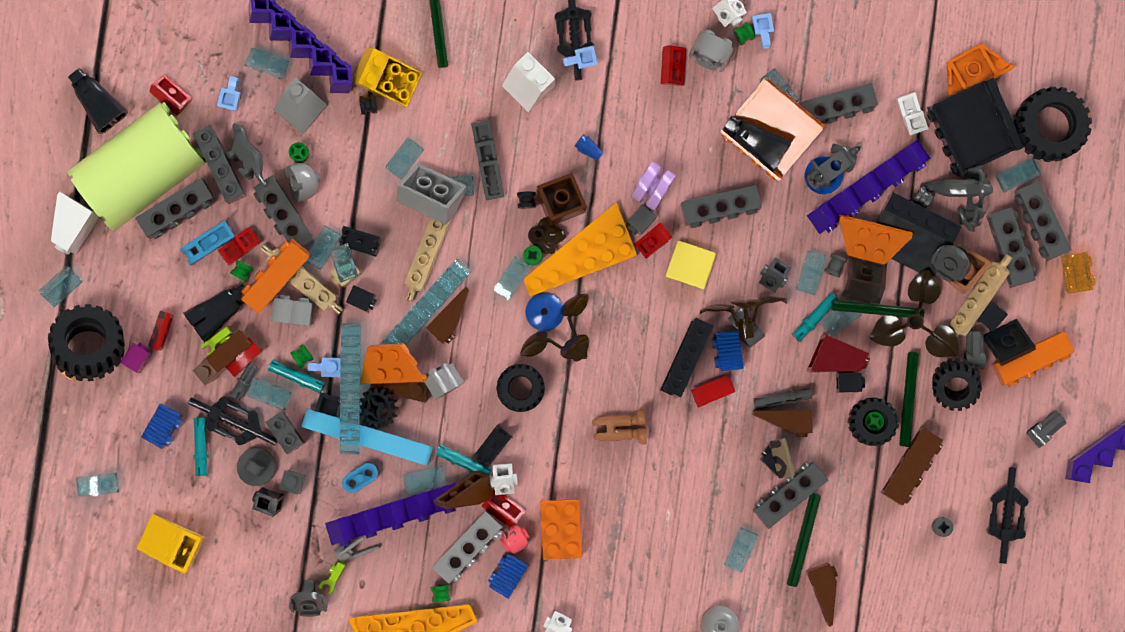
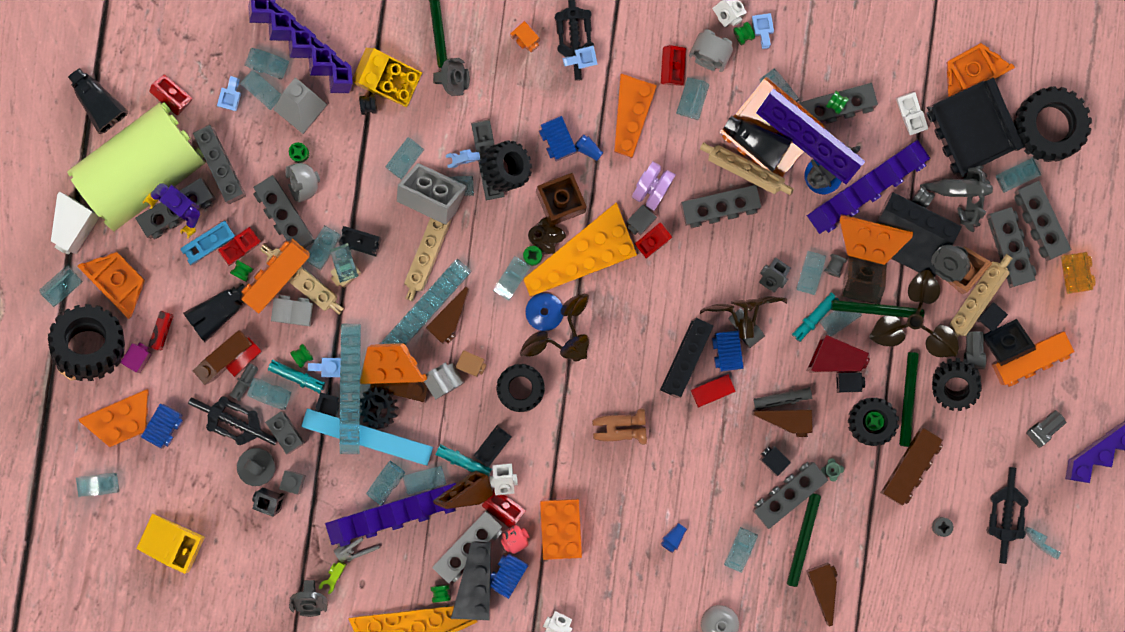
teal pin [193,418,209,476] -> none
lime plate [201,327,234,355] -> none
dark grey animal [224,123,267,187] -> none
dark azure plate [342,463,378,493] -> none
black brick [346,285,377,312] -> none
white slope [502,52,555,113] -> none
black wheel [517,191,536,209] -> none
light yellow slope [665,241,717,290] -> none
dark tan slope [770,438,795,479] -> none
none -> orange wing [77,252,145,319]
none -> orange wing [78,389,149,447]
none -> dark purple torso [143,183,200,239]
none -> clear light blue slope [240,69,281,110]
none -> clear light blue slope [366,461,405,505]
none -> dark grey tile [433,58,470,96]
none -> light blue plate [446,149,481,168]
none -> black wing [451,541,492,620]
none -> medium nougat brick [456,350,487,377]
none -> black tyre [479,140,532,192]
none -> orange brick [510,21,540,52]
none -> blue brick [539,116,577,161]
none -> orange wing [614,74,657,158]
none -> blue cone [661,523,687,553]
none -> clear light blue slope [676,77,709,120]
none -> tan plate [700,142,794,196]
none -> dark purple plate [756,89,865,185]
none -> sand green plate [821,458,844,482]
none -> green wheel [825,90,849,115]
none -> clear light blue slope [1025,527,1061,559]

